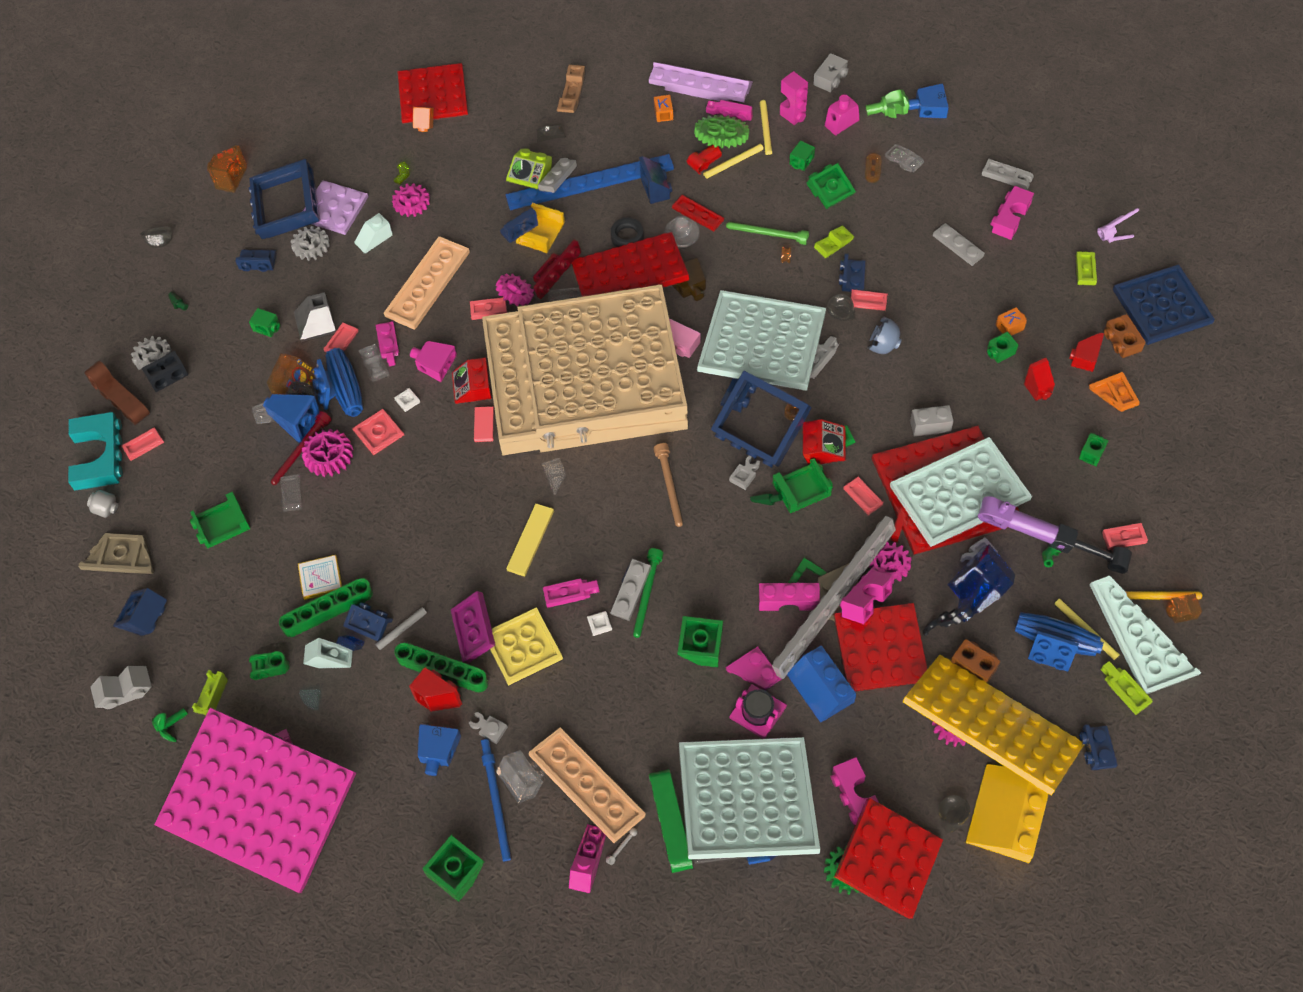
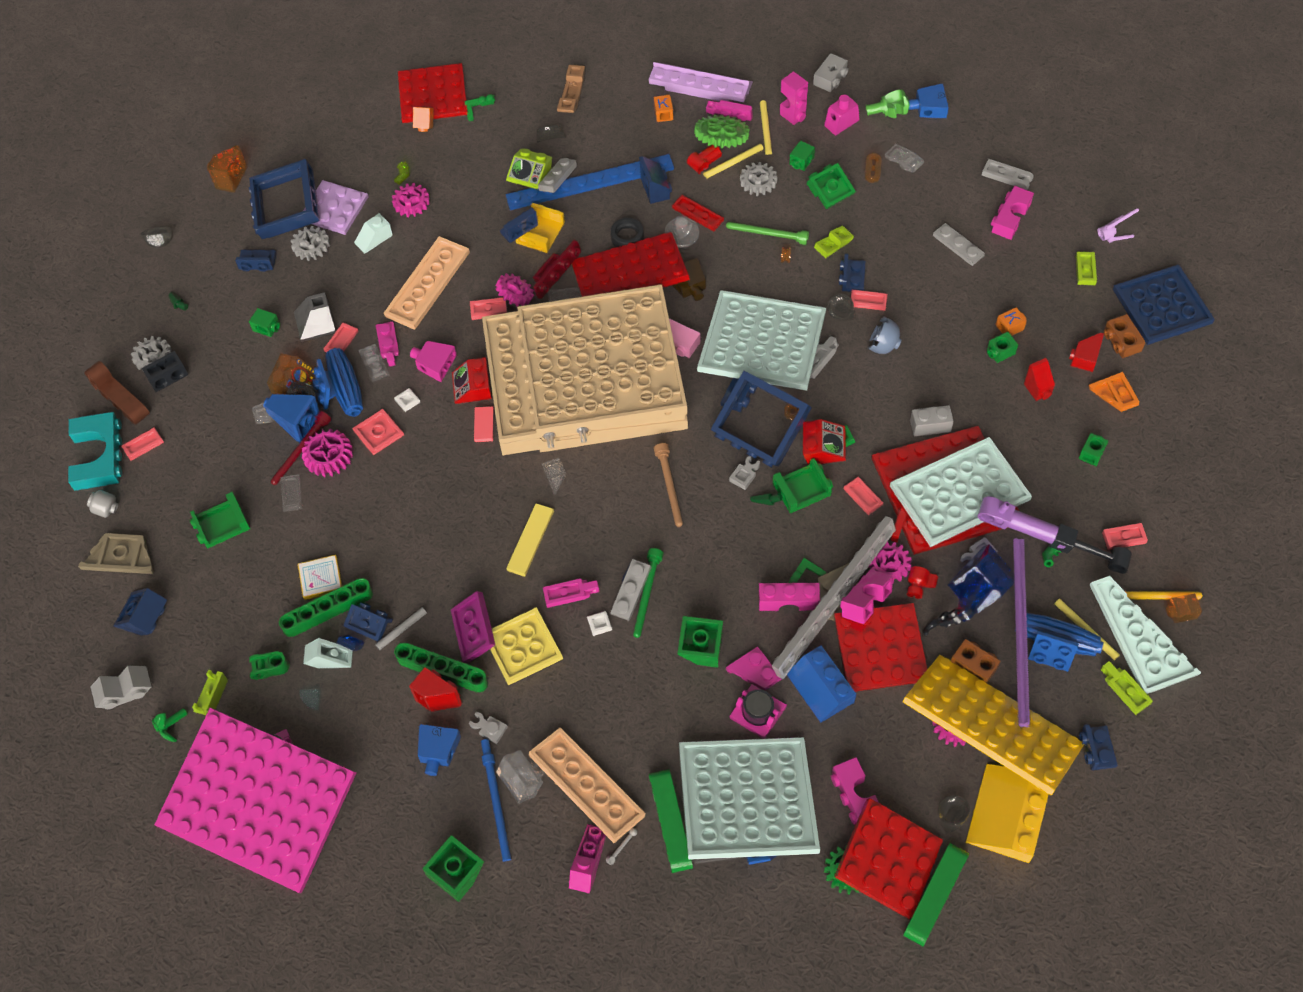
none -> green piece [465,94,495,121]
none -> light grey gear [740,162,777,196]
none -> green beam [903,843,970,947]
none -> red piece [907,566,938,599]
none -> medium lavender axle [1013,538,1030,727]

